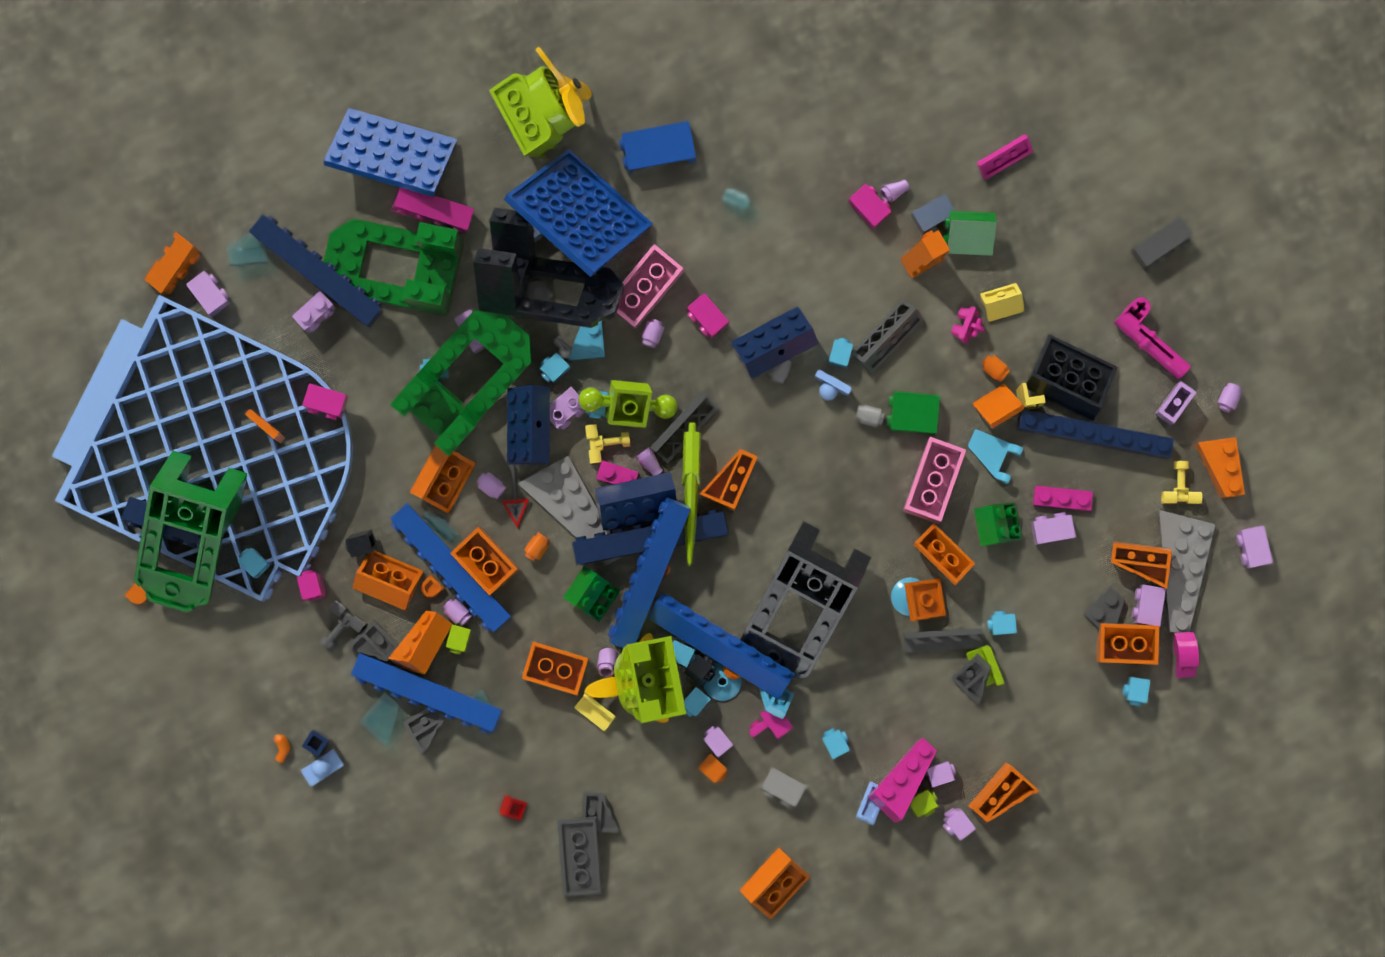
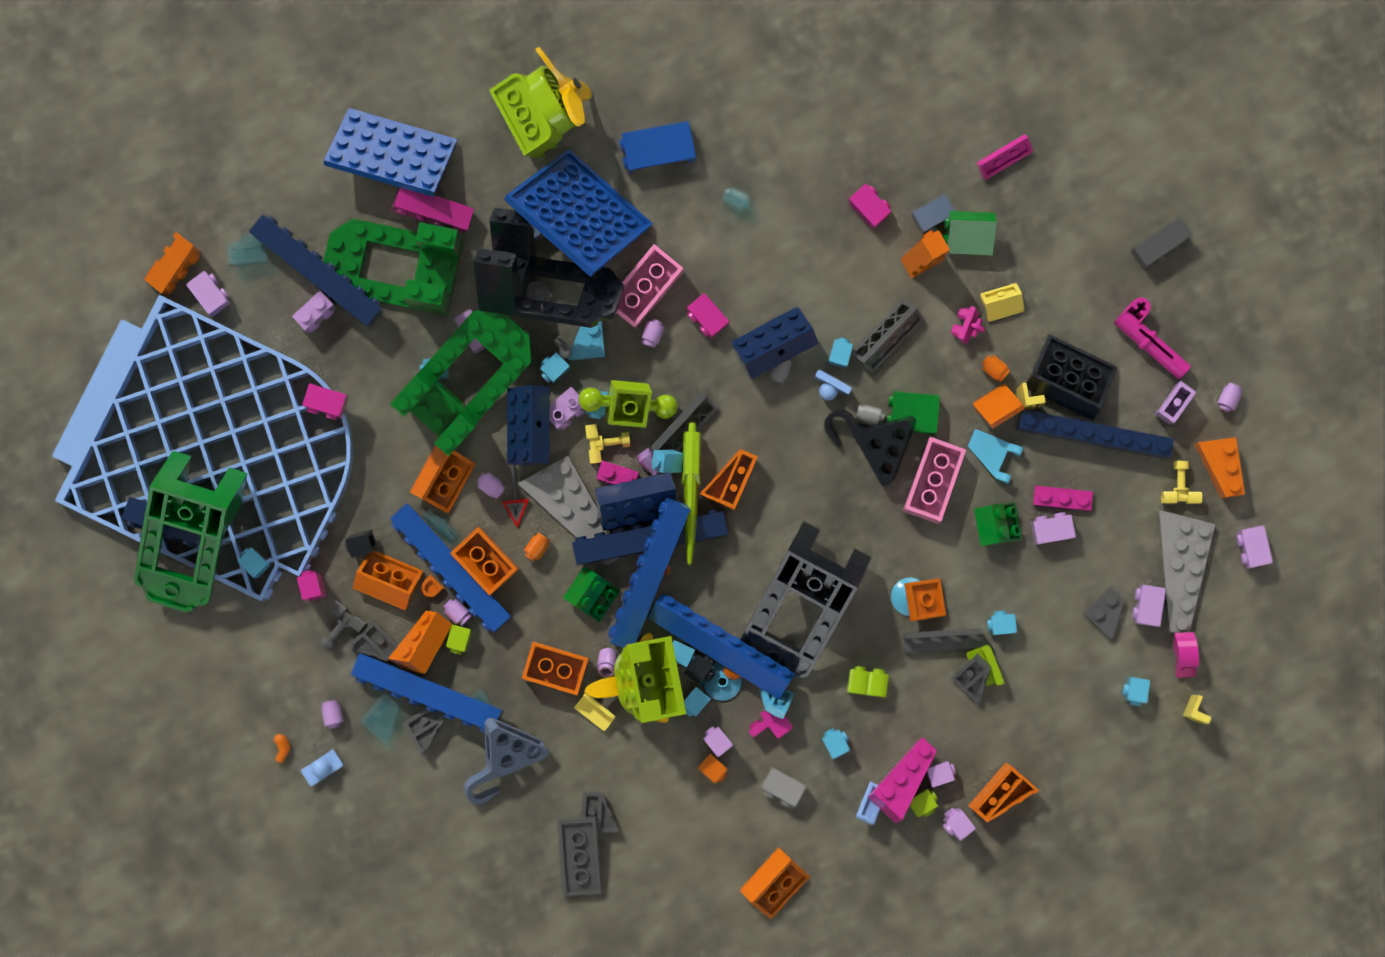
orange tile [124,583,147,604] -> none
orange tile [245,409,285,443] -> none
dark blue brick [302,729,332,757] -> none
red slope [499,795,527,821] -> none
lavender cone [880,179,910,202] -> none
orange slope [913,523,975,585] -> none
orange slope [1096,623,1159,665] -> none
orange wedge [1111,541,1172,589] -> none
none -> lavender brick [321,700,344,729]
none -> sand blue piece [464,718,549,804]
none -> medium azure brick [652,450,683,473]
none -> black piece [824,409,916,486]
none -> lime brick [846,666,889,698]
none -> light yellow panel [1183,695,1212,724]

